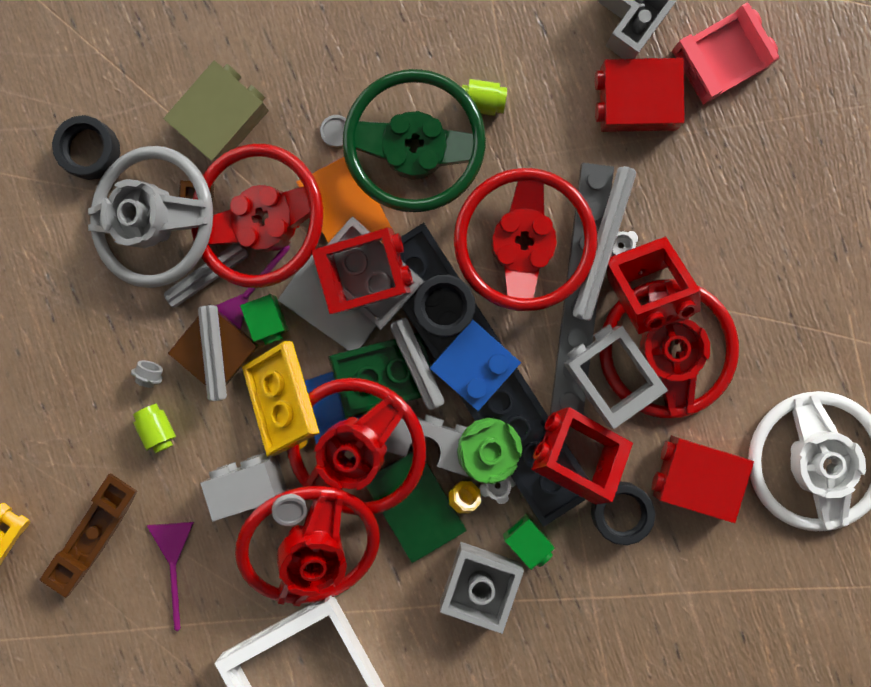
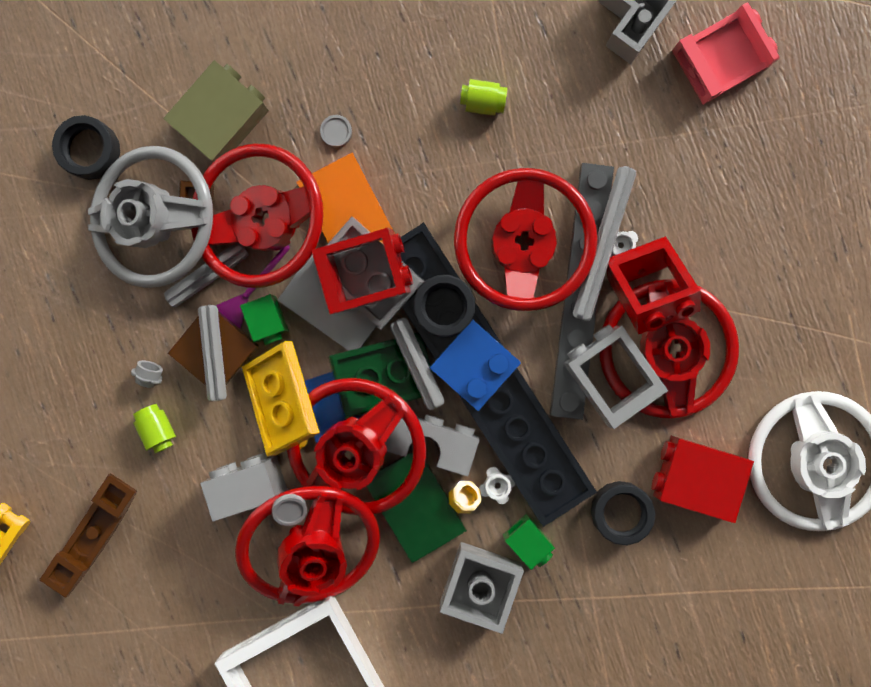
magenta piece [147,522,194,631] -> none
dark green piece [342,69,486,213] -> none
bright green tile [457,418,522,484] -> none
red window [531,407,633,504] -> none
red brick [595,58,685,132] -> none

